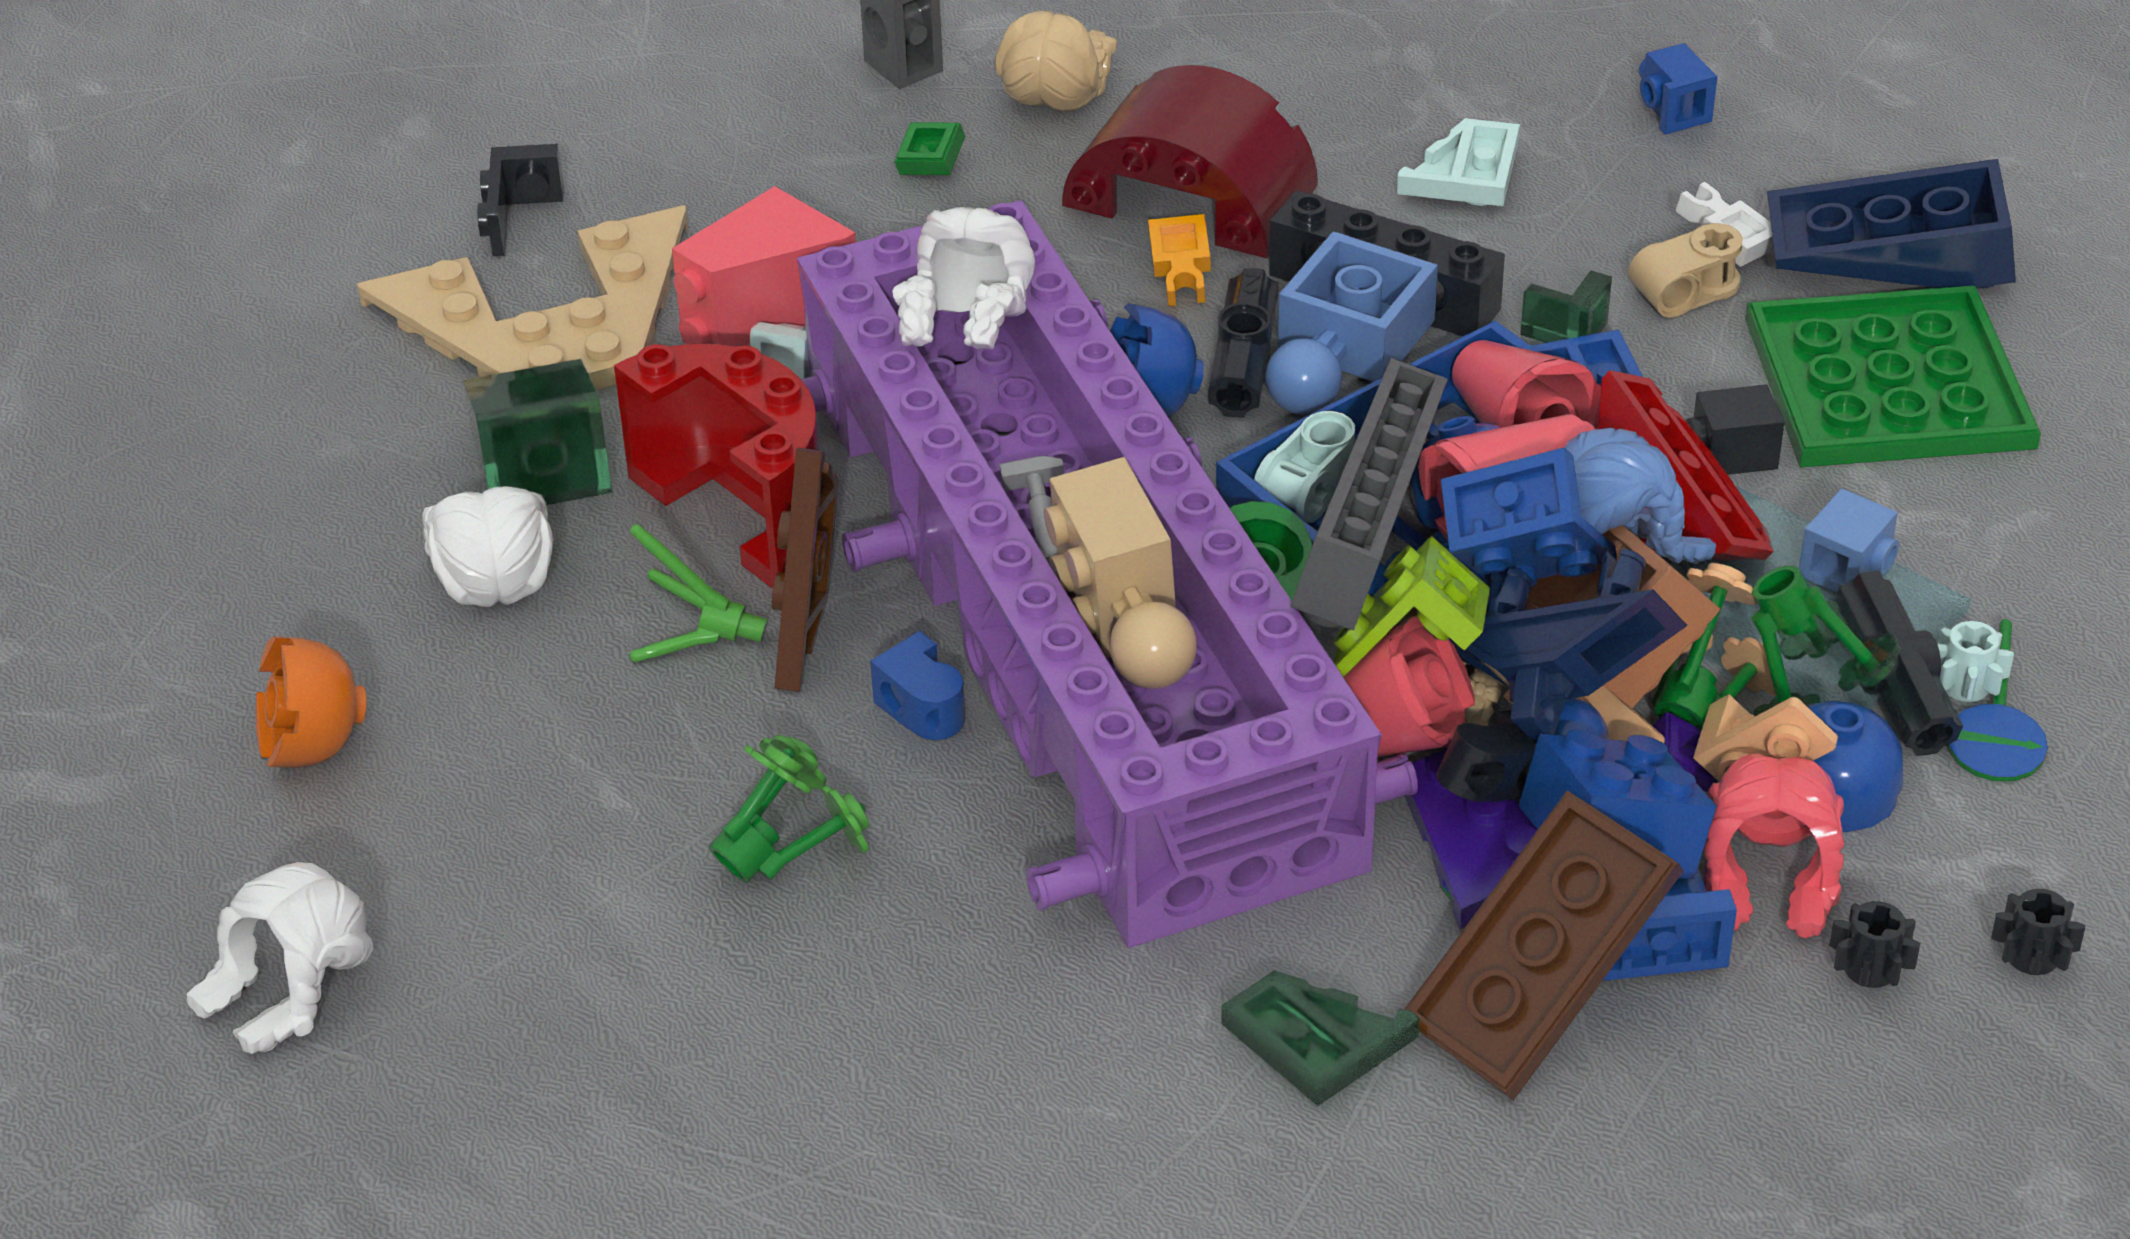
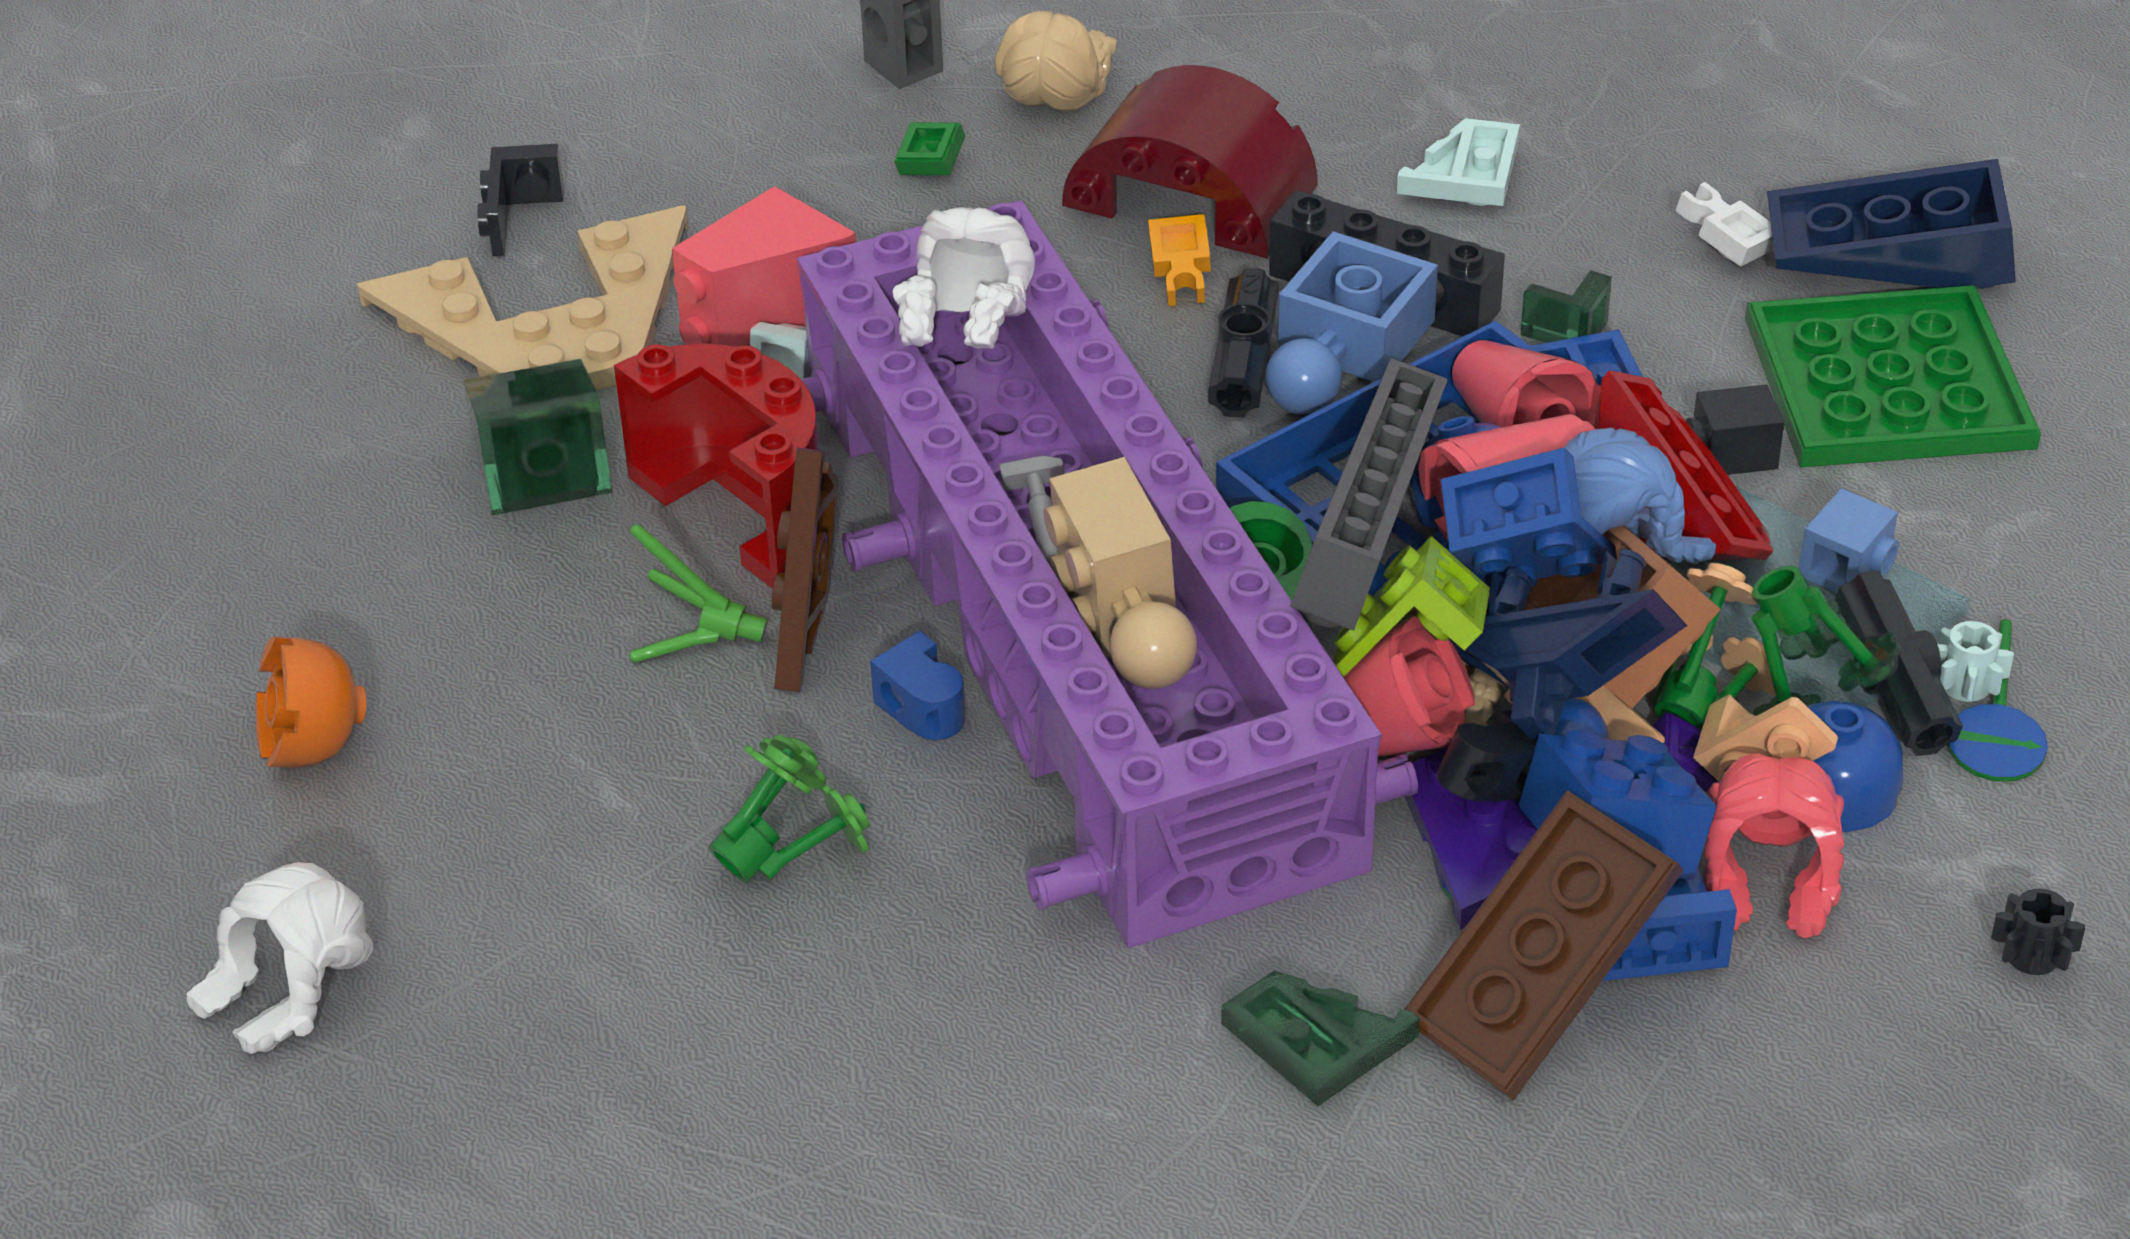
white hair [422,486,554,607] -> none
blue cylinder [1110,303,1204,418] -> none
light aqua piece [1254,411,1355,523] -> none
tan piece [1628,223,1743,318] -> none
blue brick [1639,43,1717,135] -> none
black gear [1829,901,1921,988] -> none

